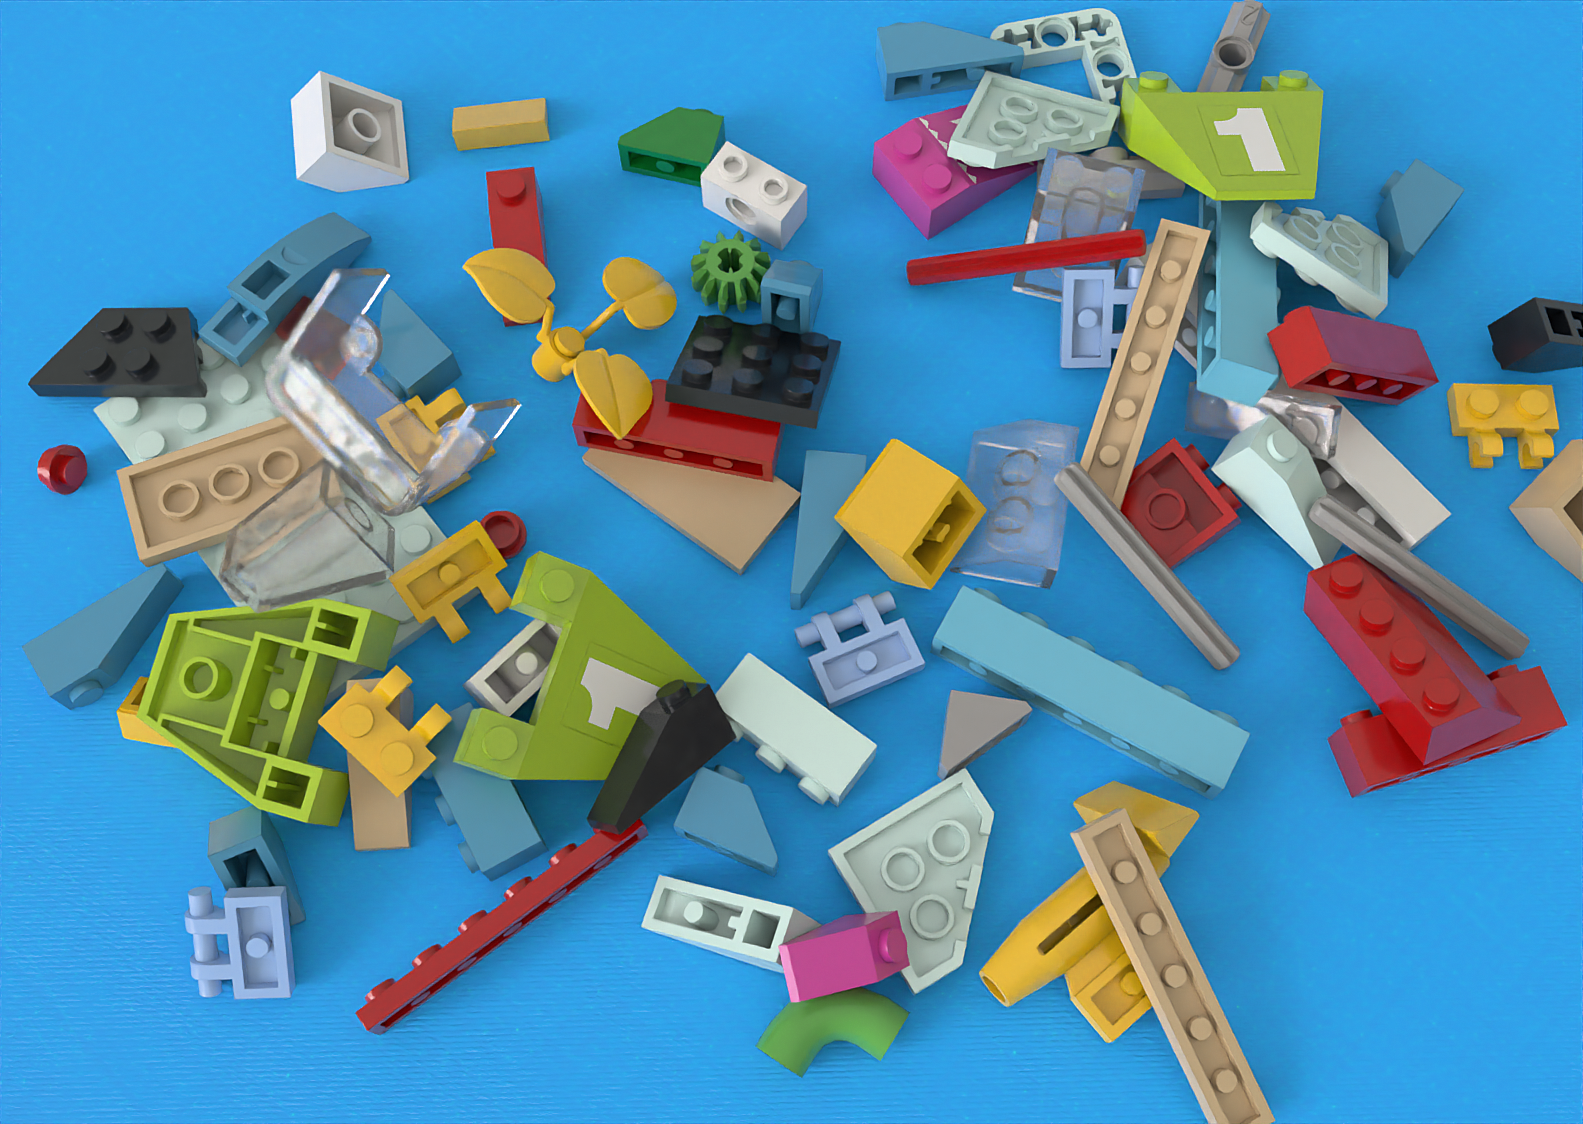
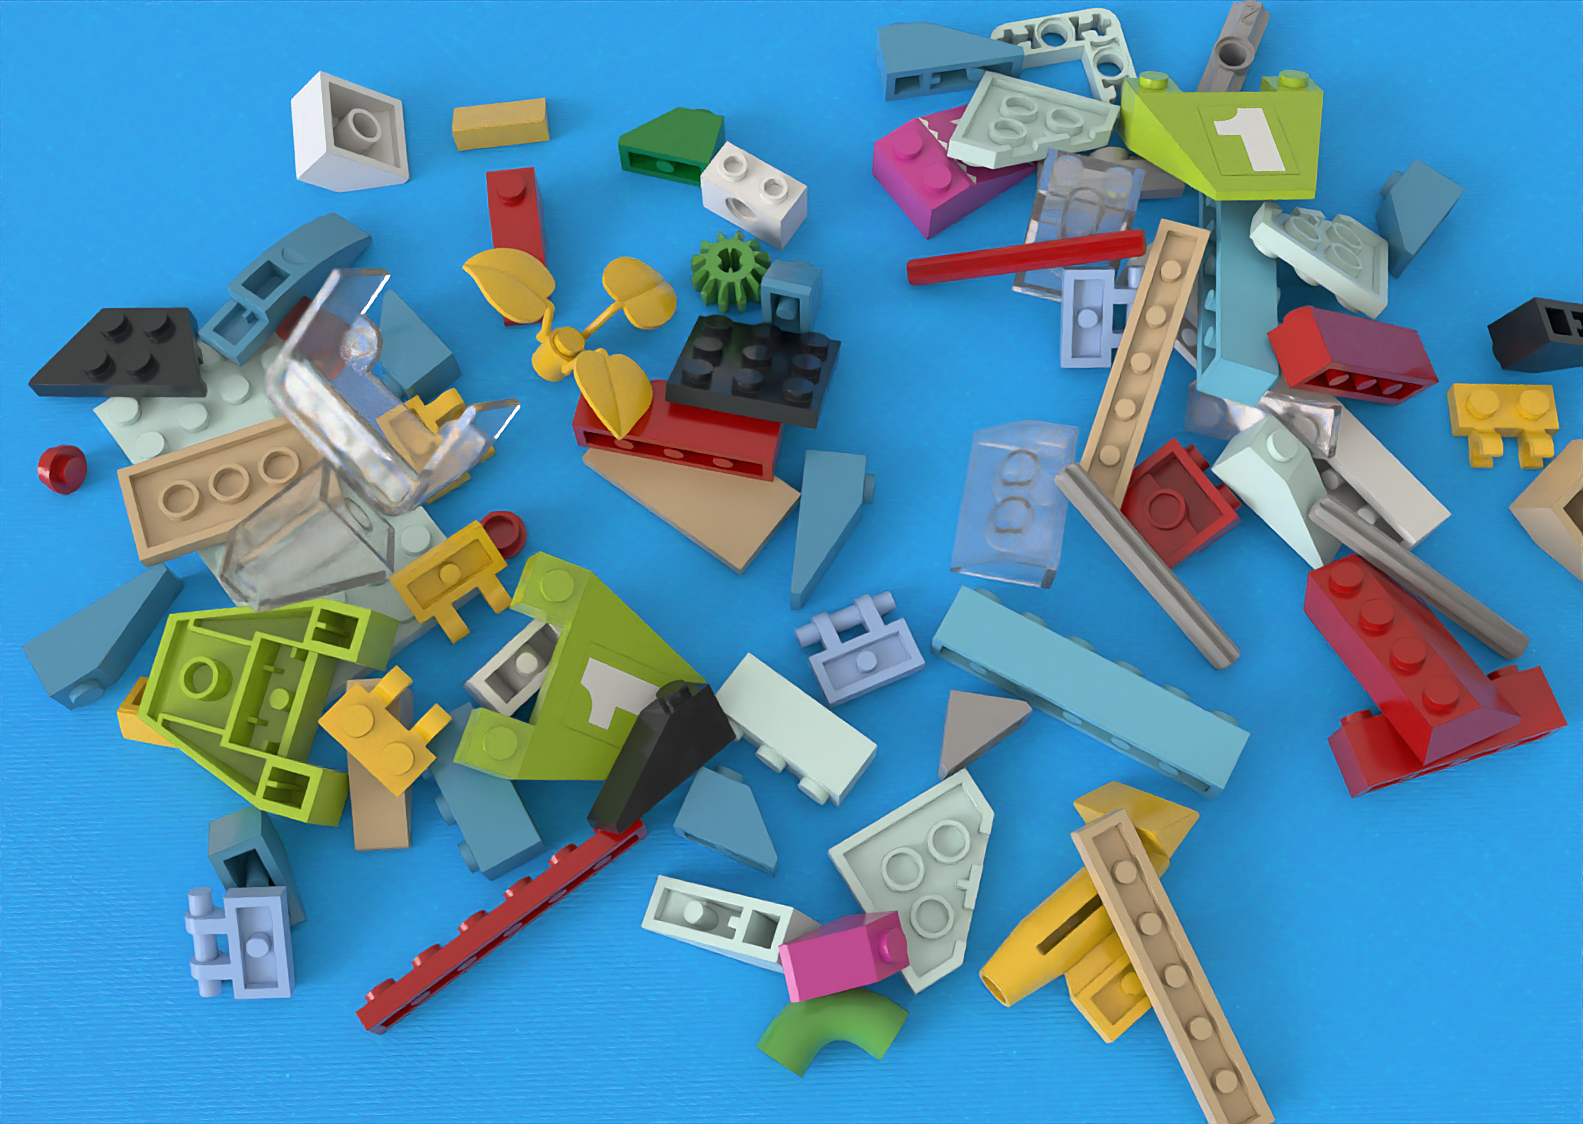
yellow slope [834,439,987,590] -> none

